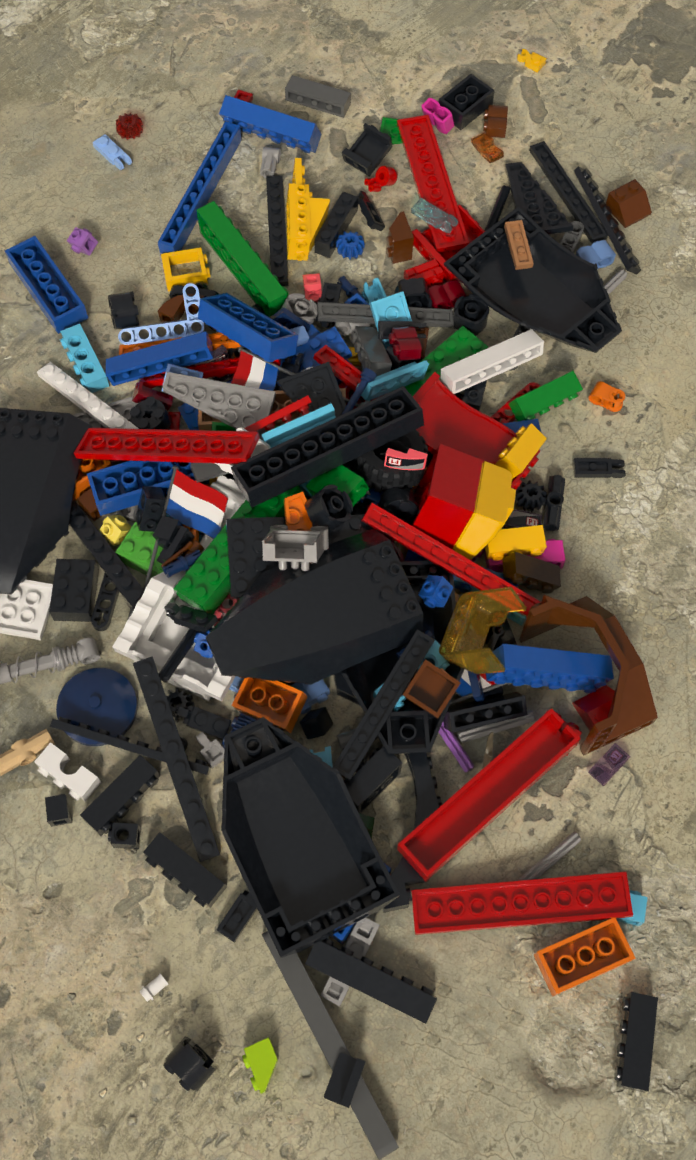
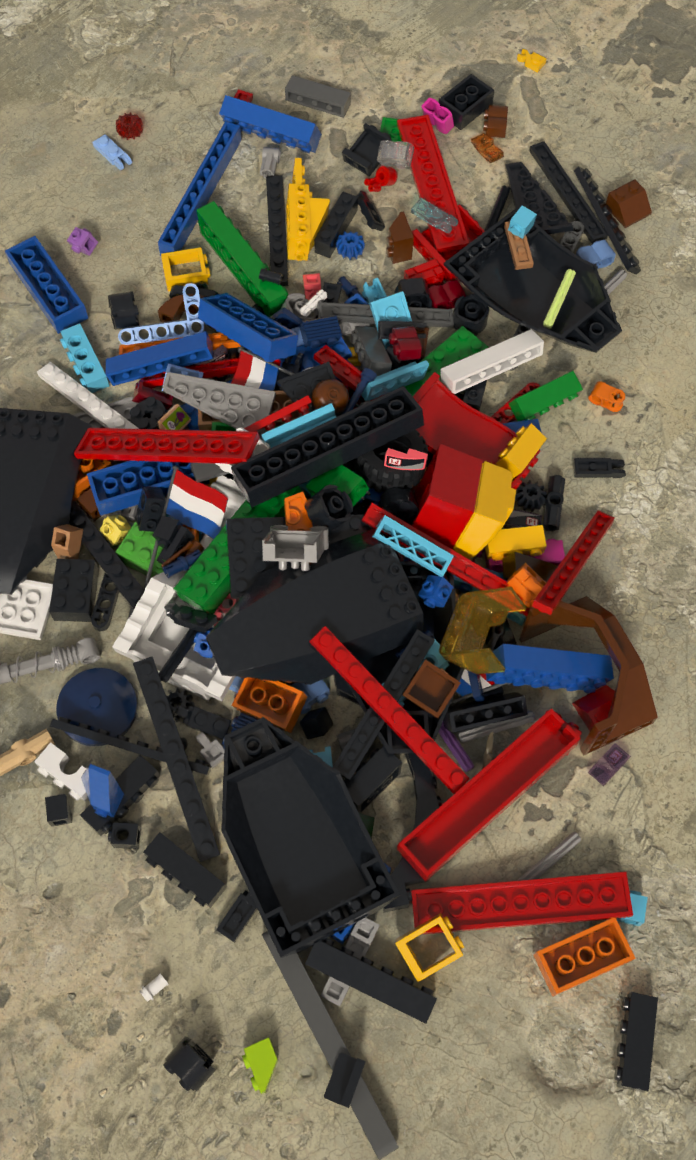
none -> medium nougat slope [51,524,83,559]
none -> blue wedge [81,764,124,818]
none -> slope [157,404,191,430]
none -> black pin [259,268,282,285]
none -> dark blue brick [299,315,342,348]
none -> white axle [300,289,327,317]
none -> red plate [309,626,470,794]
none -> reddish brown cylinder [311,379,349,416]
none -> medium azure fence [372,515,454,577]
none -> clear brick [377,140,415,169]
none -> yellow window [395,913,465,982]
none -> orange brick [507,563,546,608]
none -> medium azure brick [508,206,537,239]
none -> red plate [532,510,615,615]
none -> yellowish green axle [543,269,576,329]

